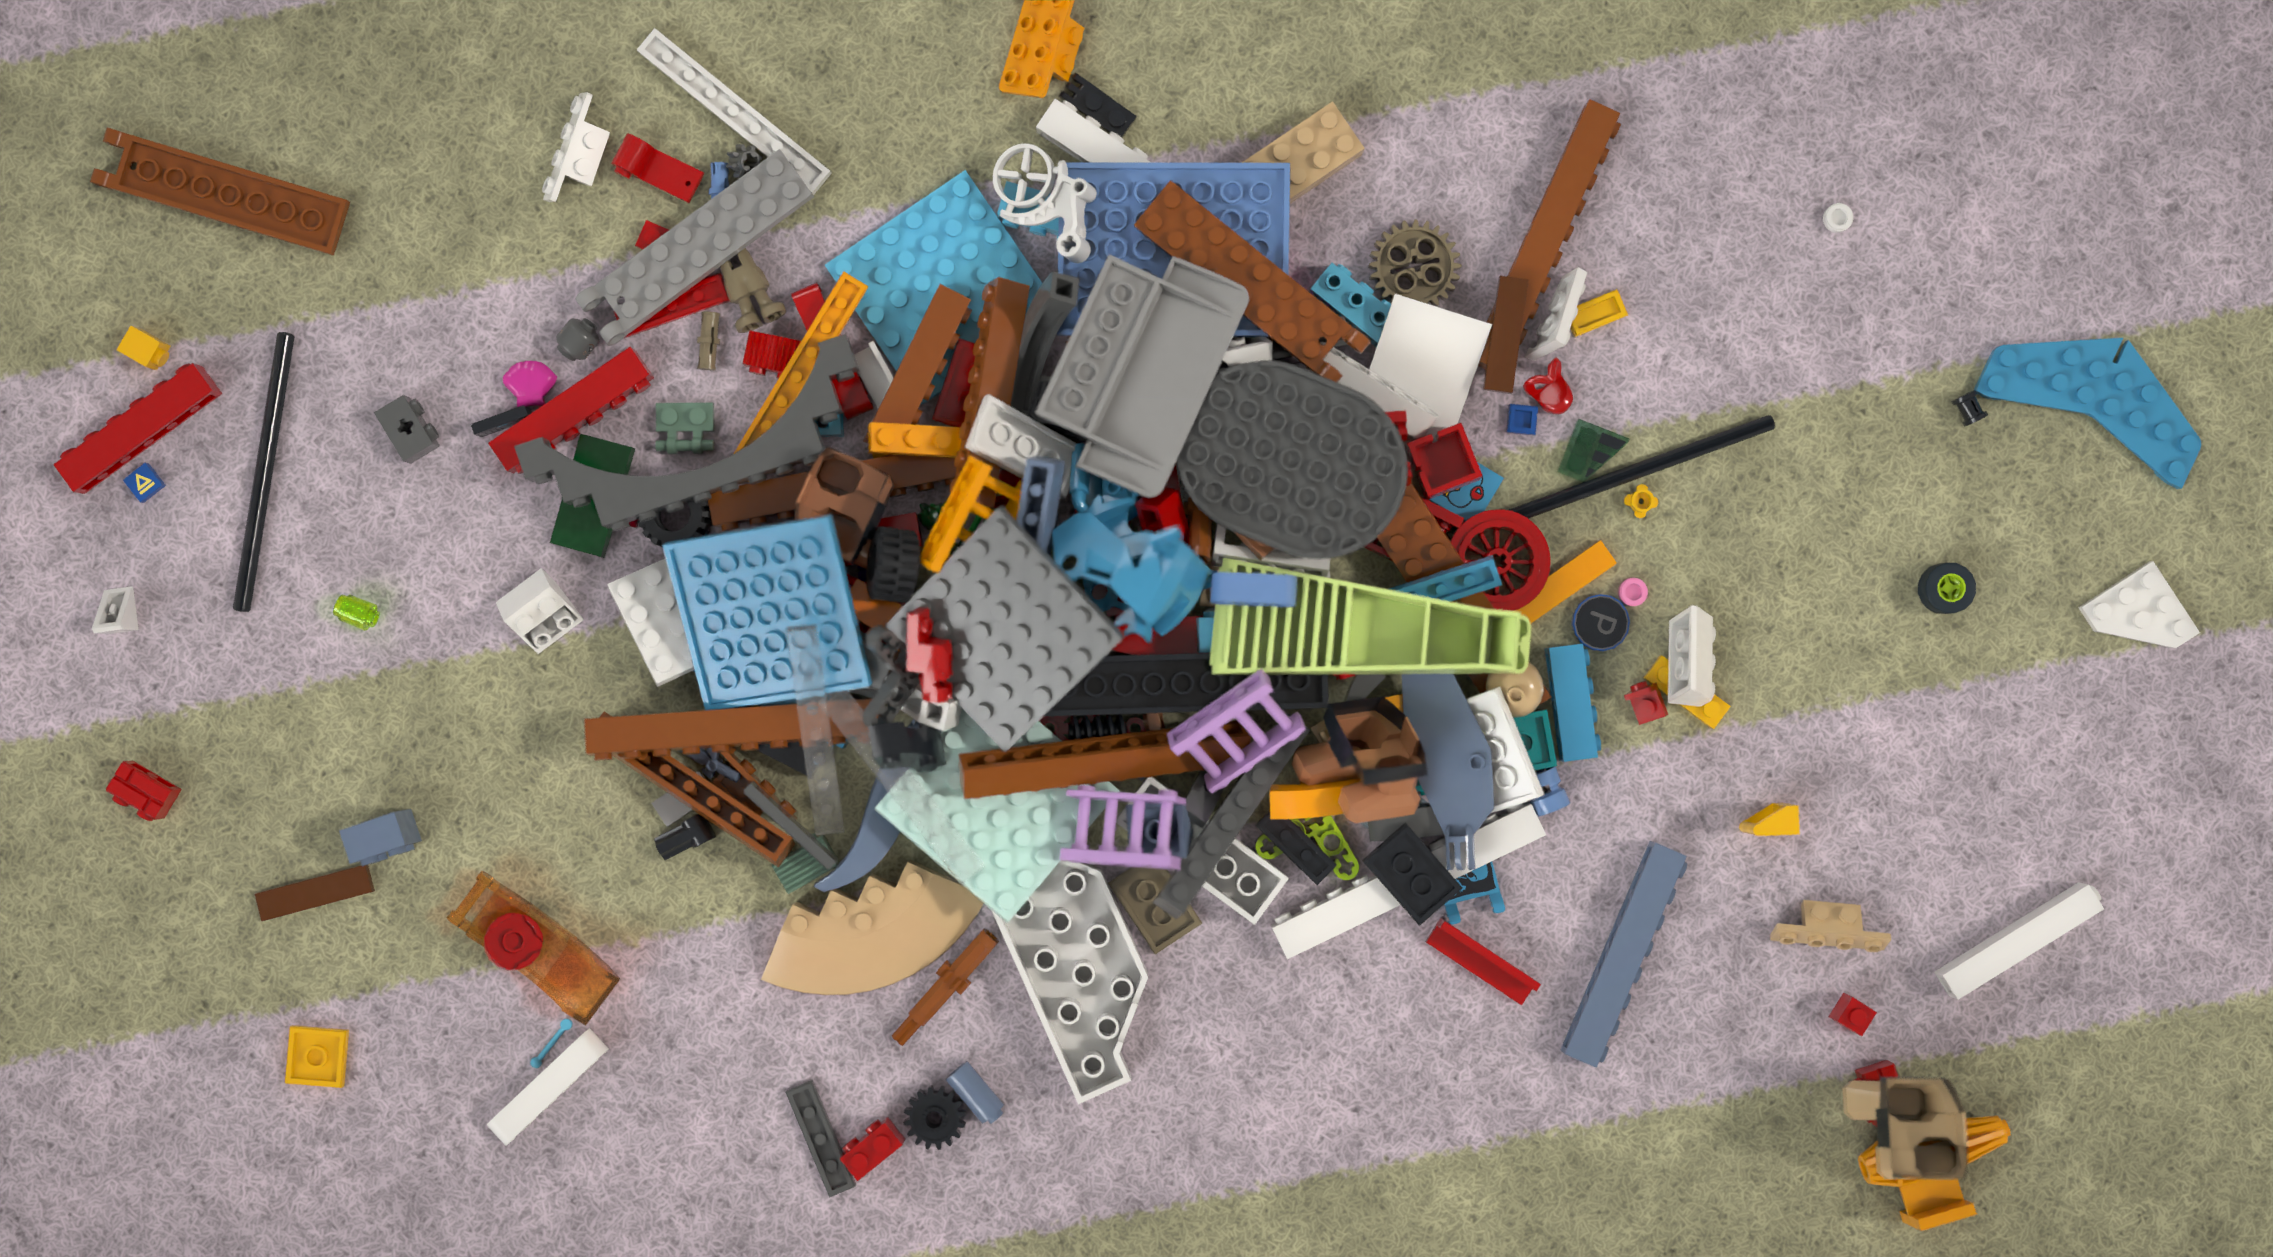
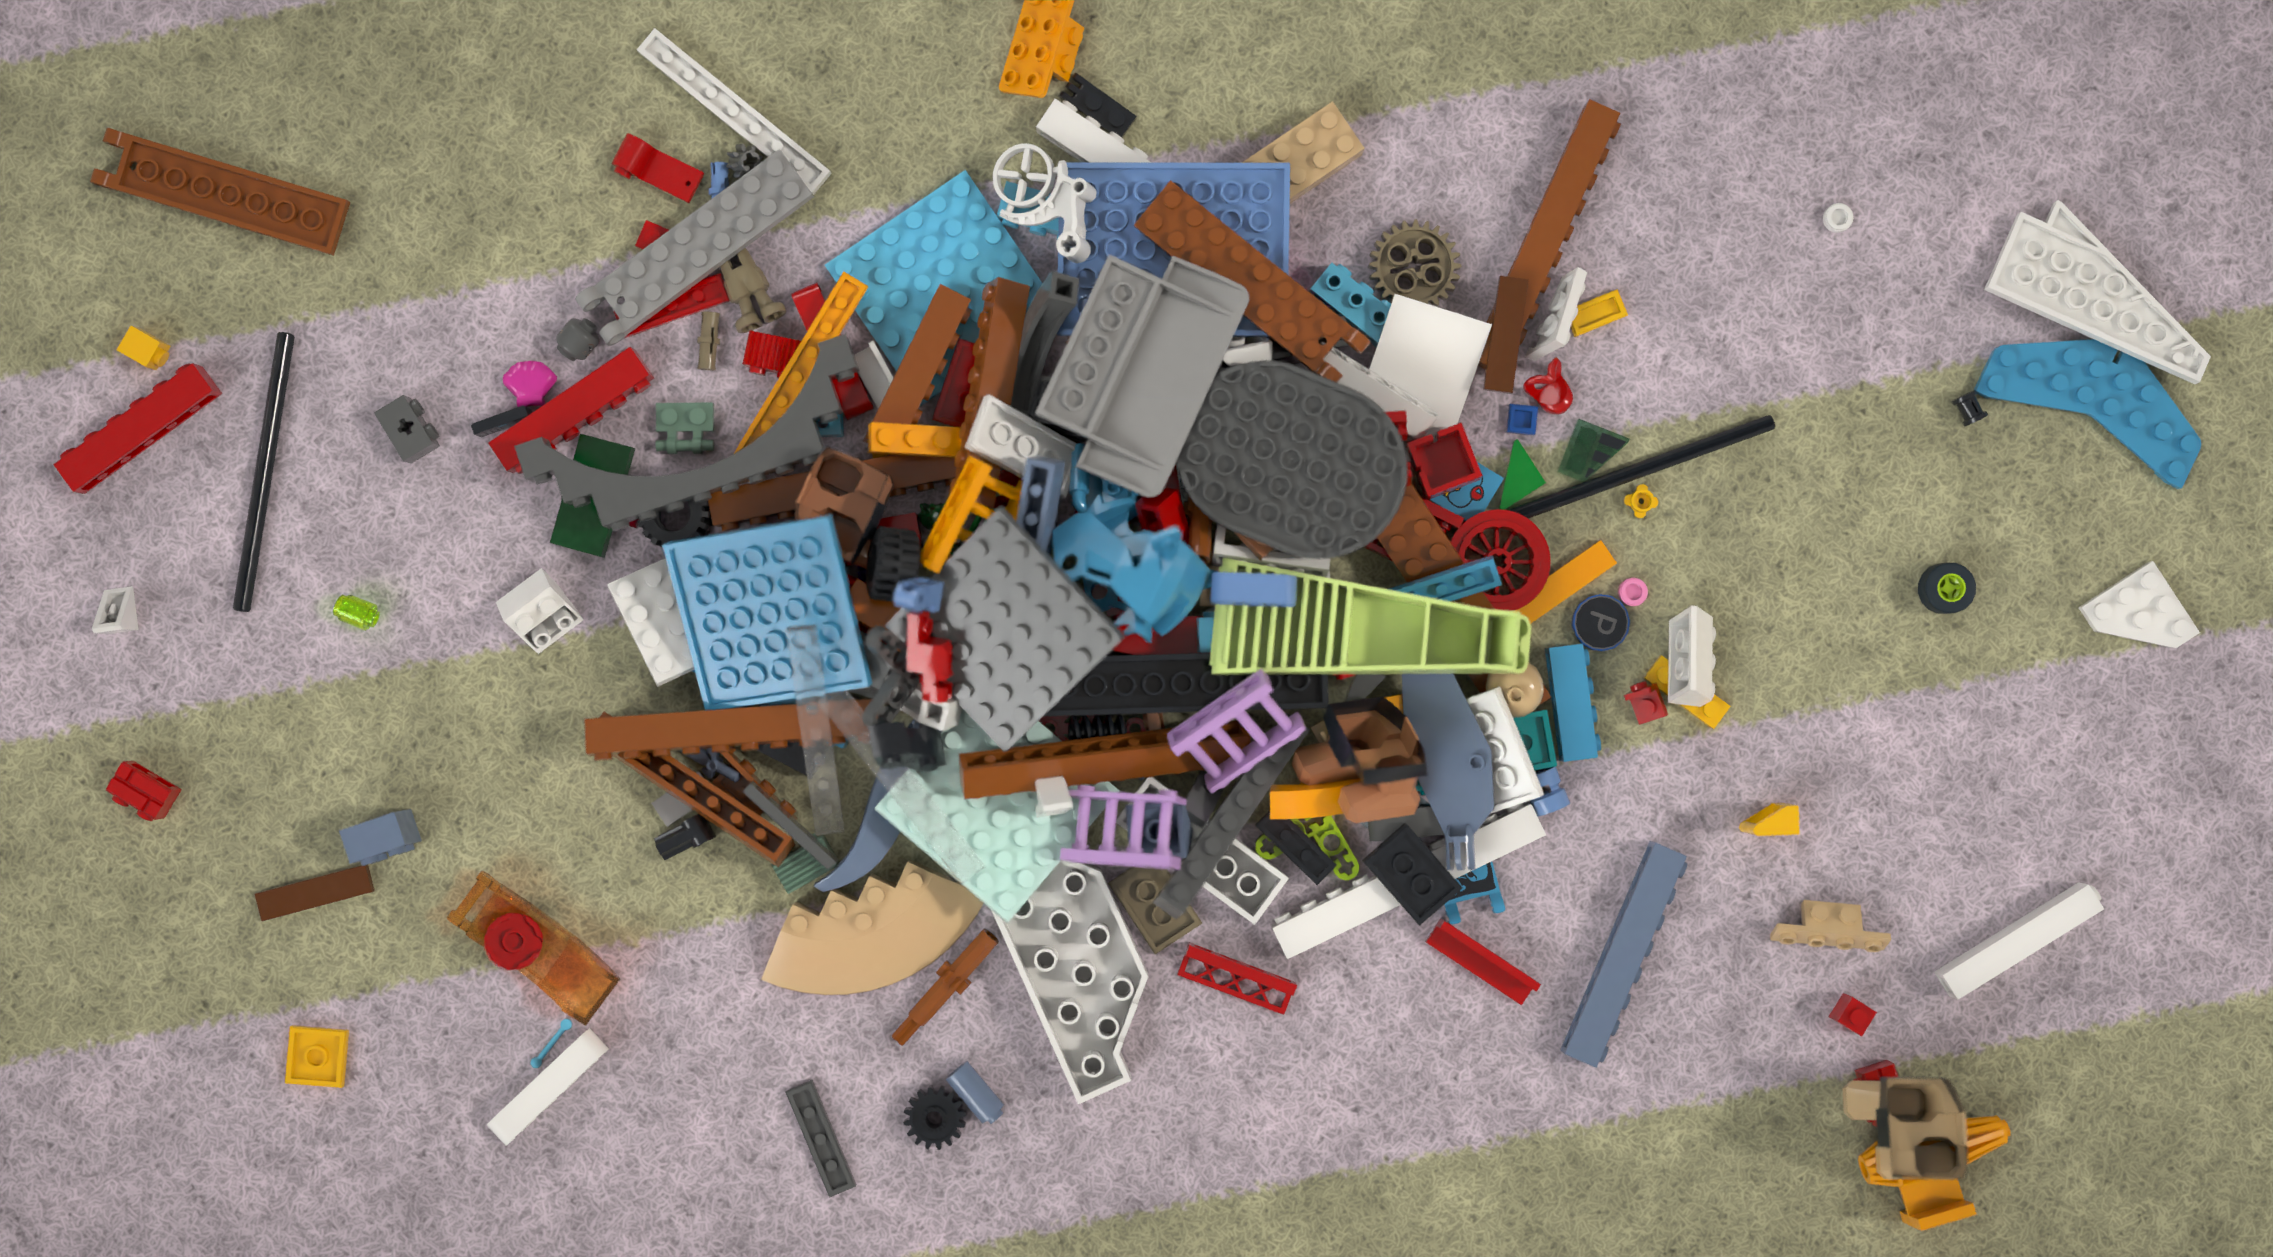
blue tile [123,463,166,503] -> none
white bracket [542,92,610,202] -> none
red brick [840,1117,906,1181] -> none
none -> medium blue leg [894,577,944,612]
none -> white slope [1035,776,1073,817]
none -> red fence [1177,942,1297,1015]
none -> green tile [1499,439,1546,510]
none -> white wing [1984,200,2211,384]

